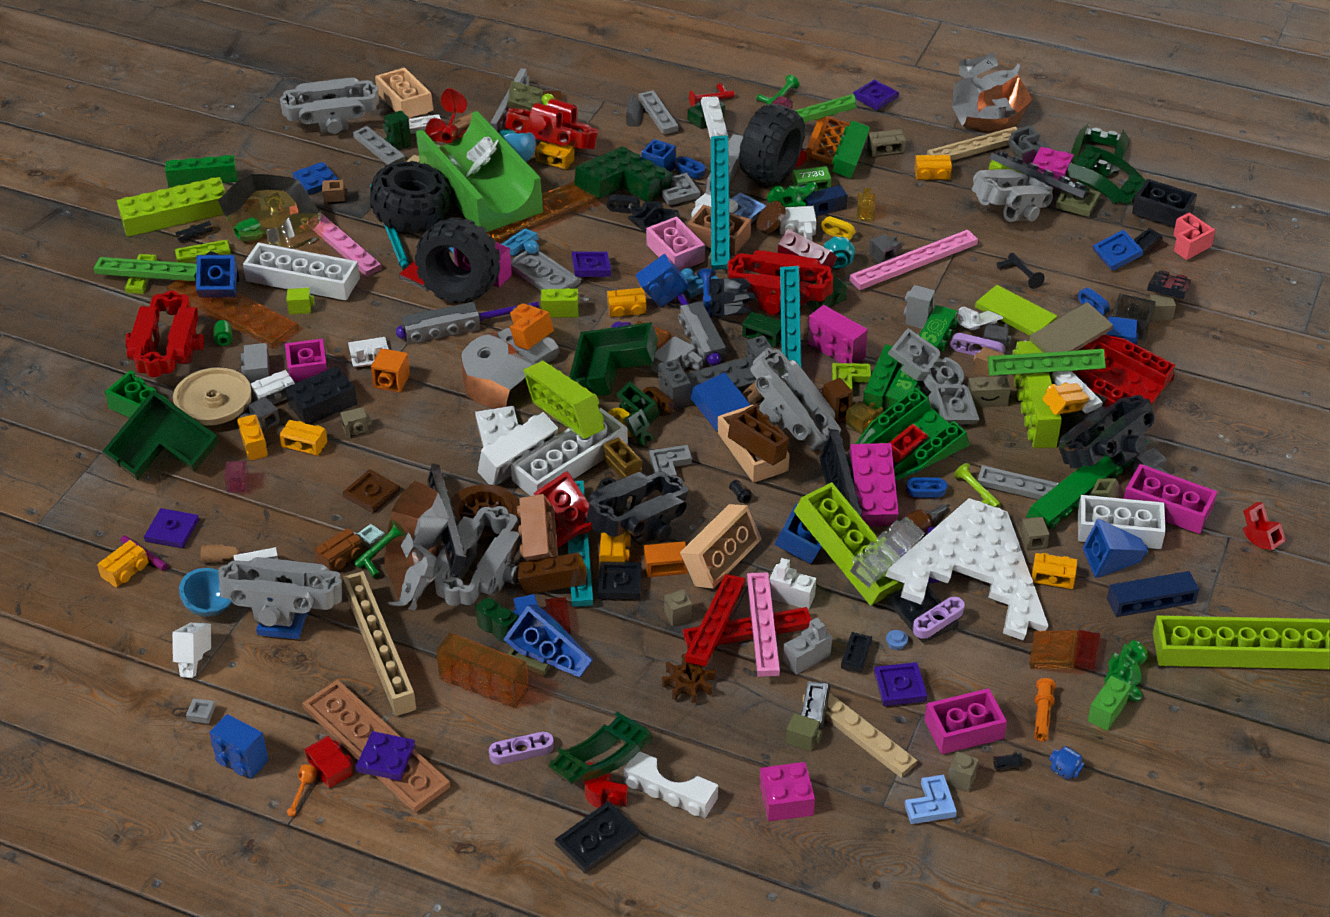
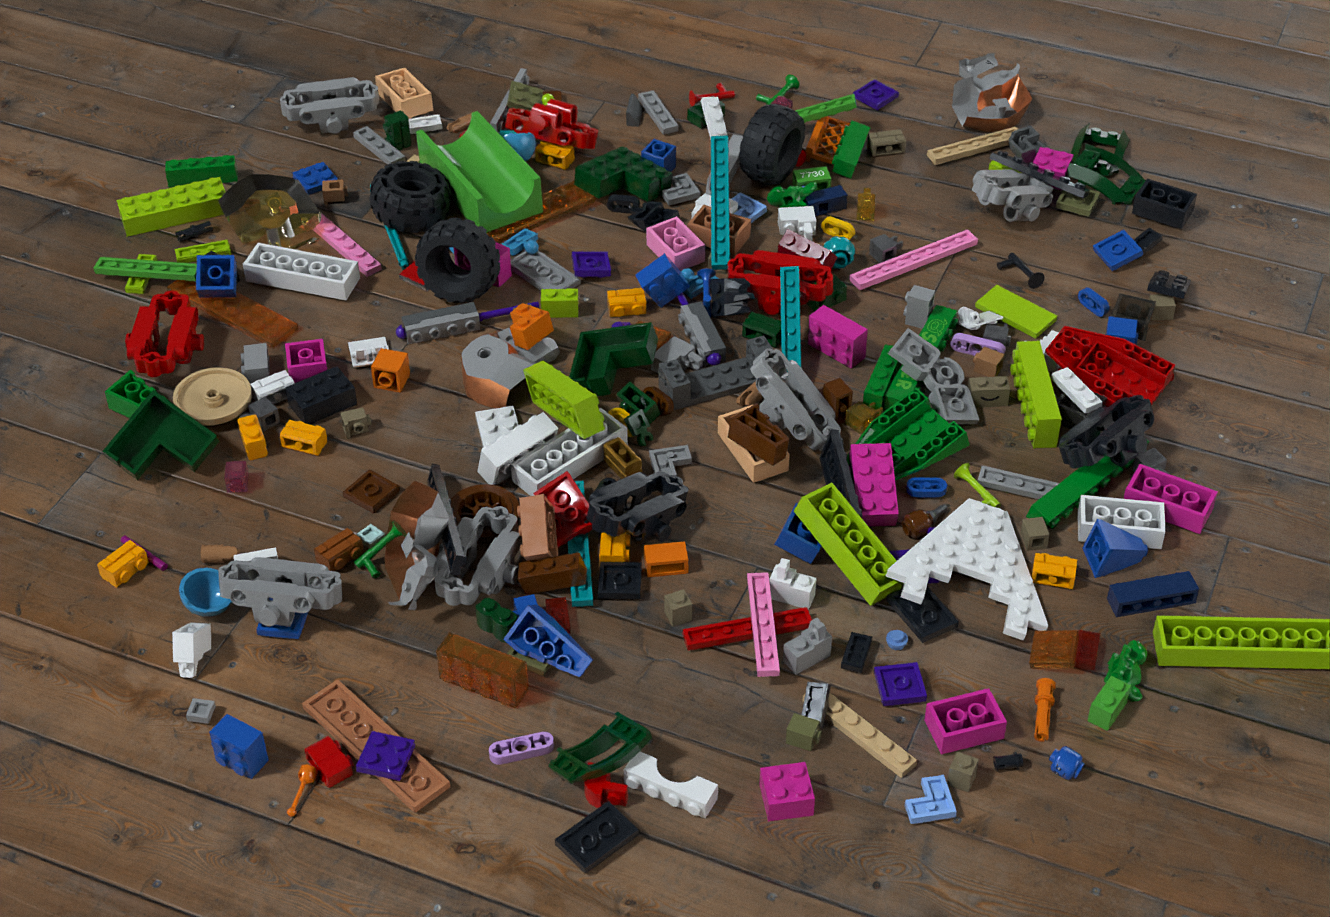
dark purple plate [144,508,199,548] -> none
green brick [213,320,233,346] -> none
green brick [233,217,261,240] -> none
lime brick [286,288,315,314] -> none
tan brick [343,571,416,716] -> none
red plant [425,88,467,144] -> none
white hinge [465,137,499,177] -> none
reddish brown gear [662,654,716,703] -> none
blue plate [675,156,705,179] -> none
light nougat brick [680,504,762,588] -> none
red plate [685,574,746,666] -> none
blue brick [691,372,750,432] -> none
black pin [729,480,752,503] -> none
reddish brown tile [756,201,786,234] -> none
lime plate [832,363,871,390] -> none
clear brick [850,517,924,588] -> none
red brick [889,424,928,462] -> none
lavender beam [913,597,964,639] -> none
light orange brick [914,155,952,180] -> none
bright green plate [987,349,1105,376] -> none
dark tan tile [1029,302,1113,353] -> none
light orange brick [1042,382,1089,415] -> none
olive brick [1091,478,1125,499] -> none
coral brick [1173,212,1215,260] -> none
red brick [1242,502,1286,550] -> none

